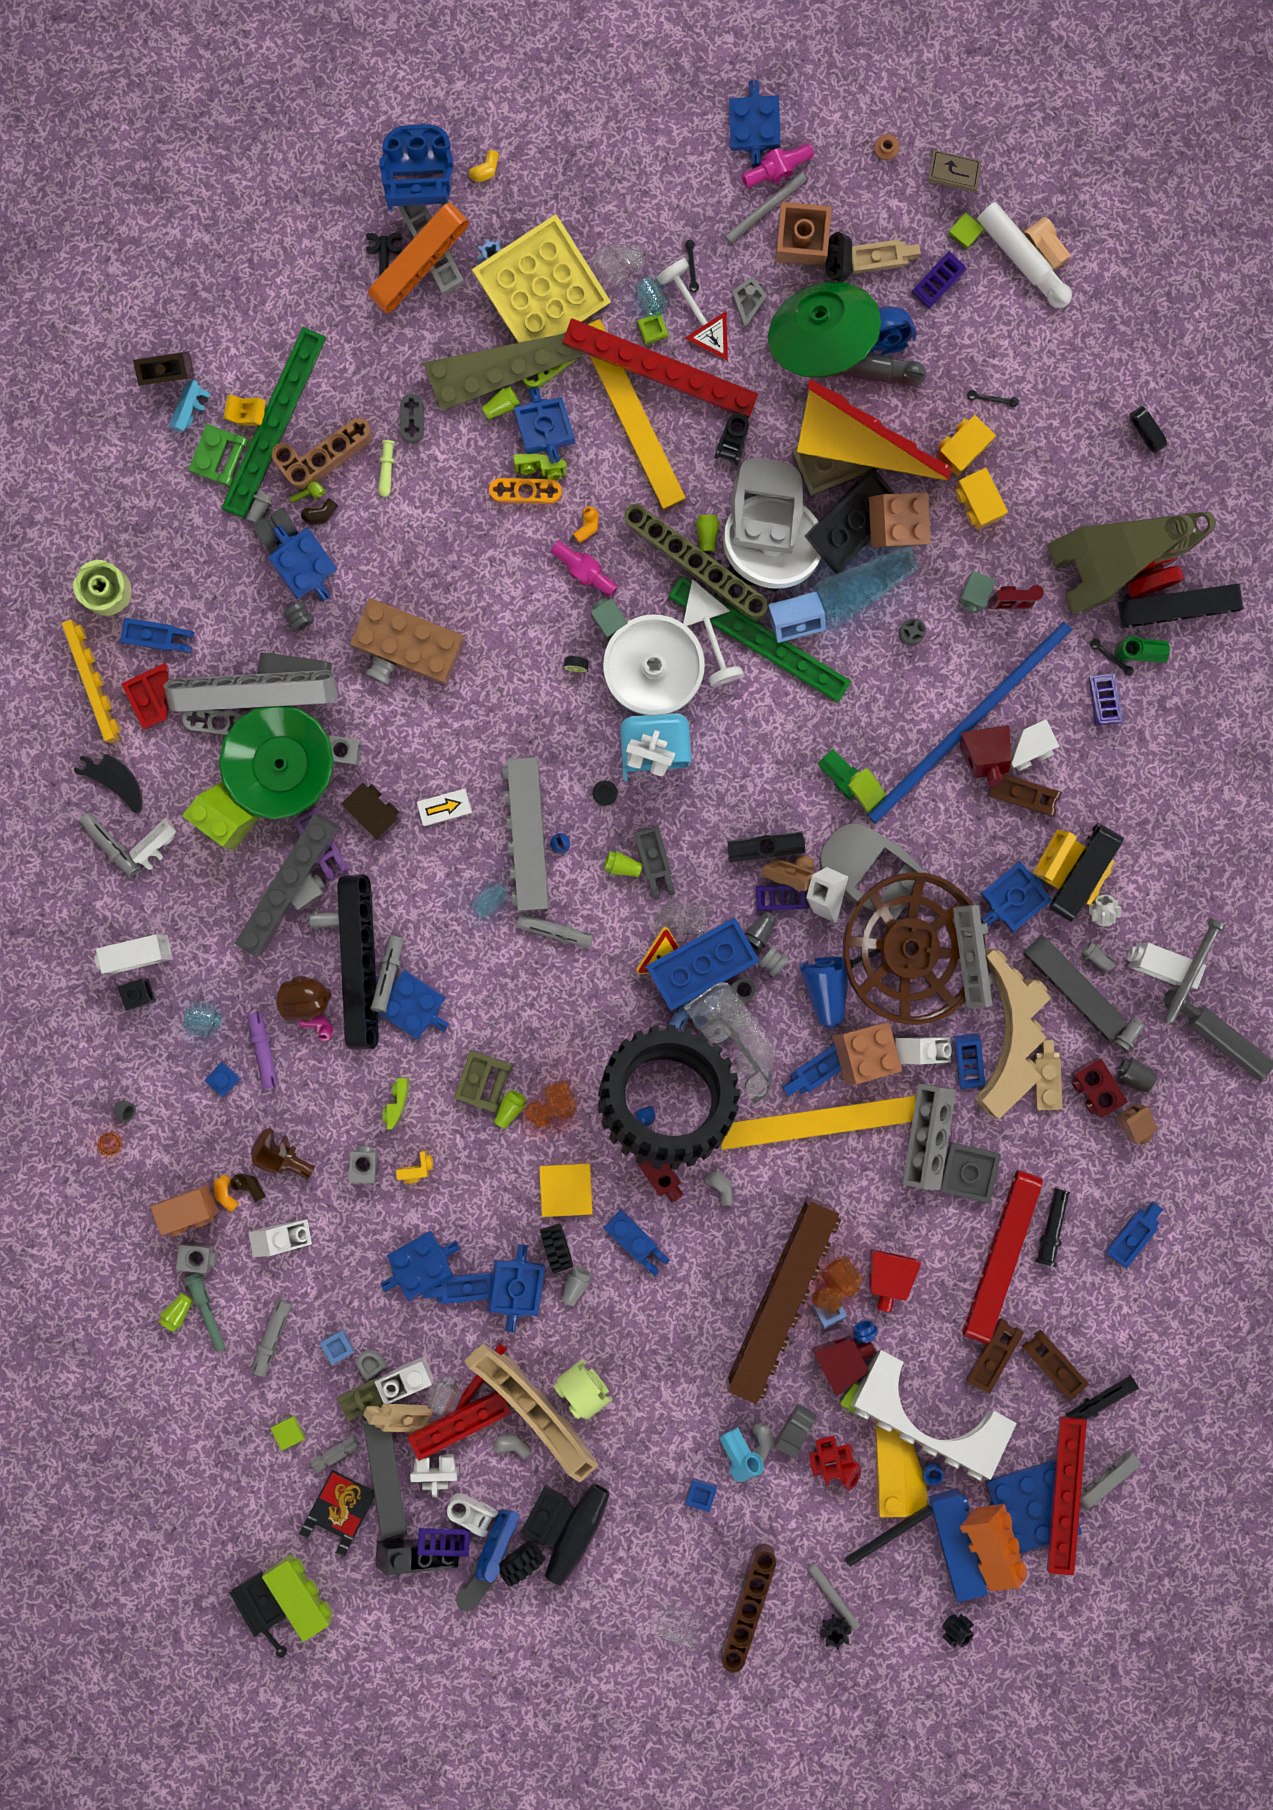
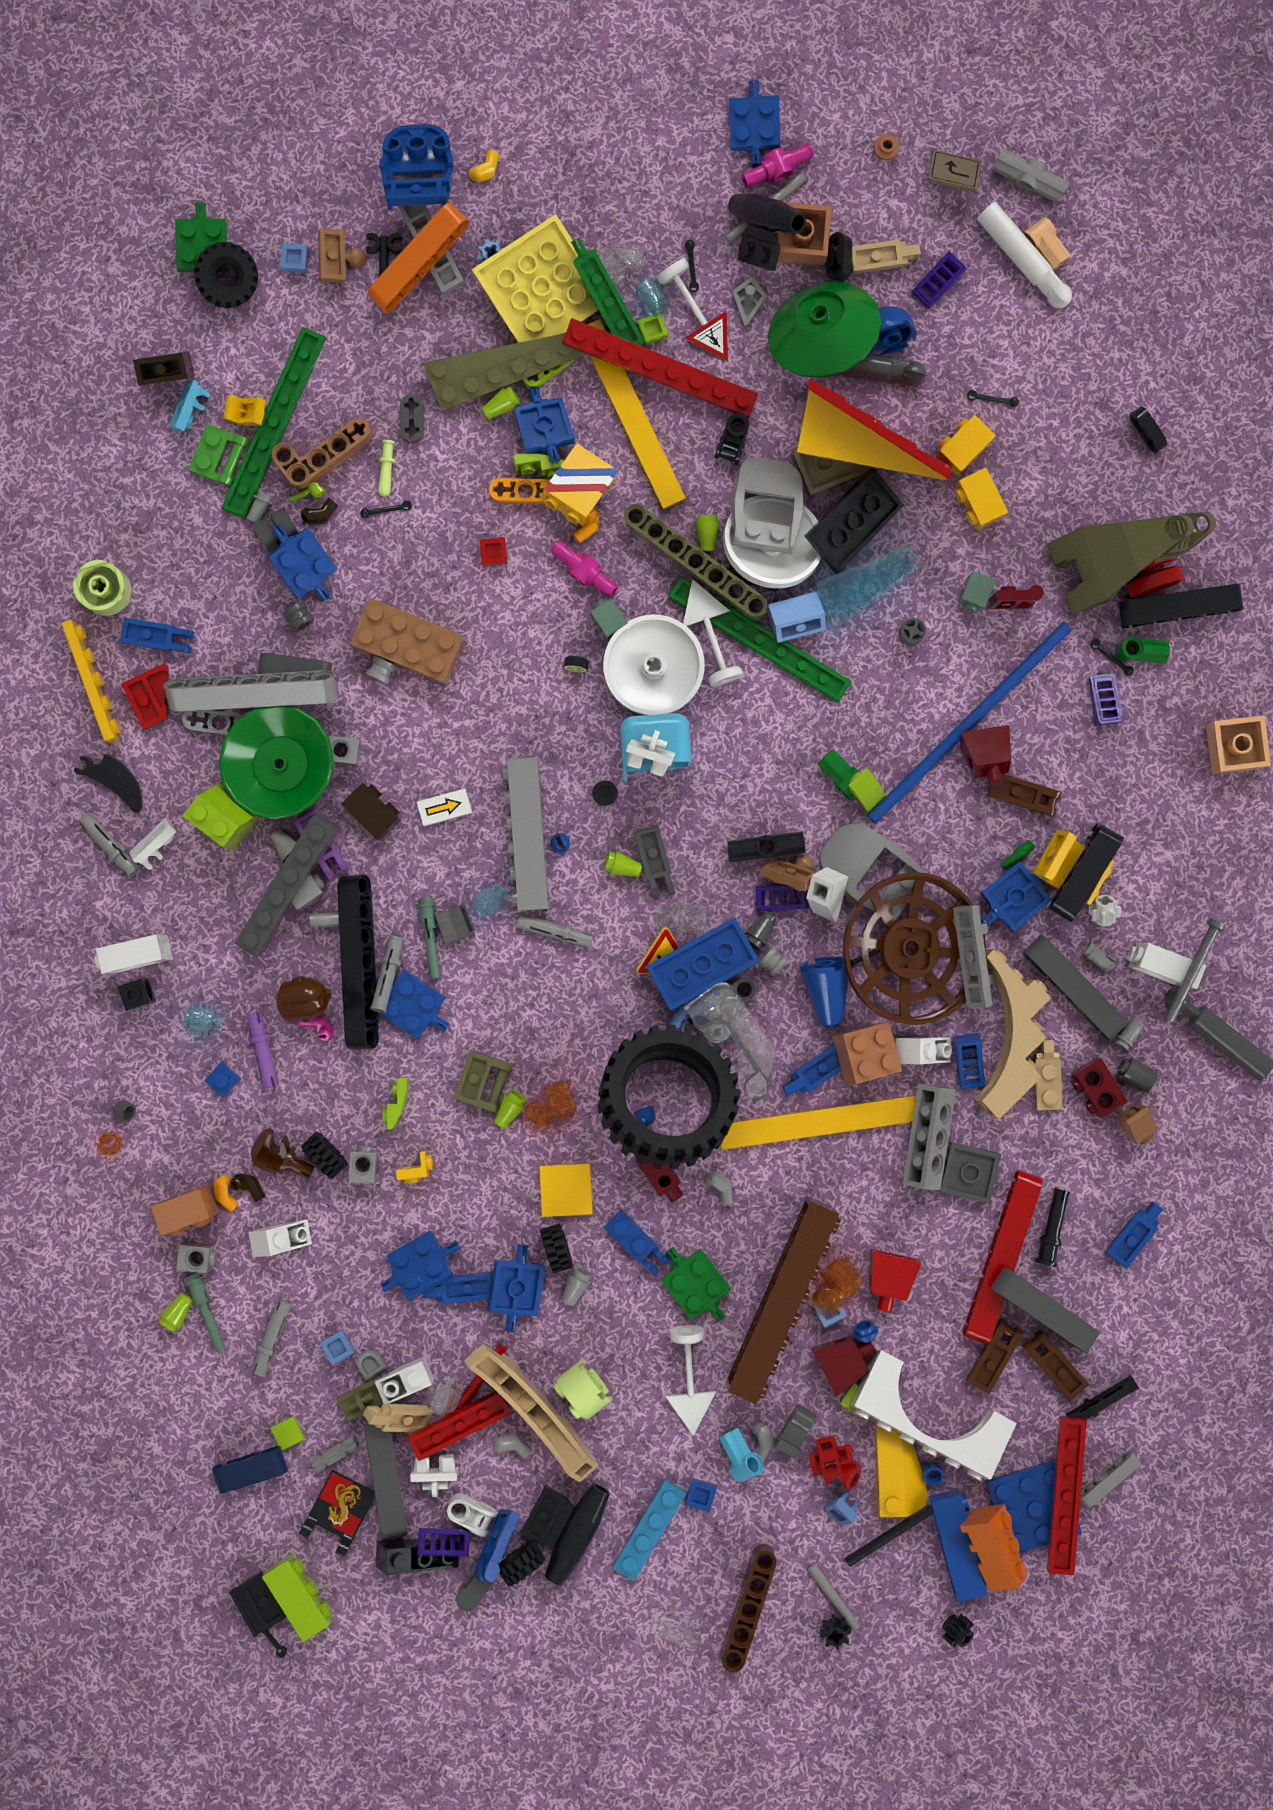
nougat brick [869,493,931,548] -> none
lime tile [948,212,984,250] -> none
white slope [1009,719,1059,771] -> none
none -> green plate [175,202,228,273]
none -> black tyre [194,242,258,308]
none -> dark blue beam [212,1446,288,1494]
none -> light grey cone [270,829,297,863]
none -> medium blue plate [280,243,309,273]
none -> black tyre [301,1132,347,1179]
none -> medium nougat plate [318,228,367,283]
none -> black hinge [360,501,412,518]
none -> sand green pin [416,897,440,979]
none -> flat silver piece [435,905,476,945]
none -> red plate [480,537,508,566]
none -> panel [542,443,619,527]
none -> green plate [570,237,644,346]
none -> dark azure plate [612,1479,687,1581]
none -> green plate [660,1246,731,1322]
none -> white piece [666,1325,716,1436]
none -> black plate [728,194,806,271]
none -> medium blue tile [824,1492,859,1526]
none -> dark grey beam [990,1267,1100,1354]
none -> light grey piece [992,148,1069,204]
none -> green piece [1001,840,1035,869]
none -> light nougat brick [1206,715,1271,774]

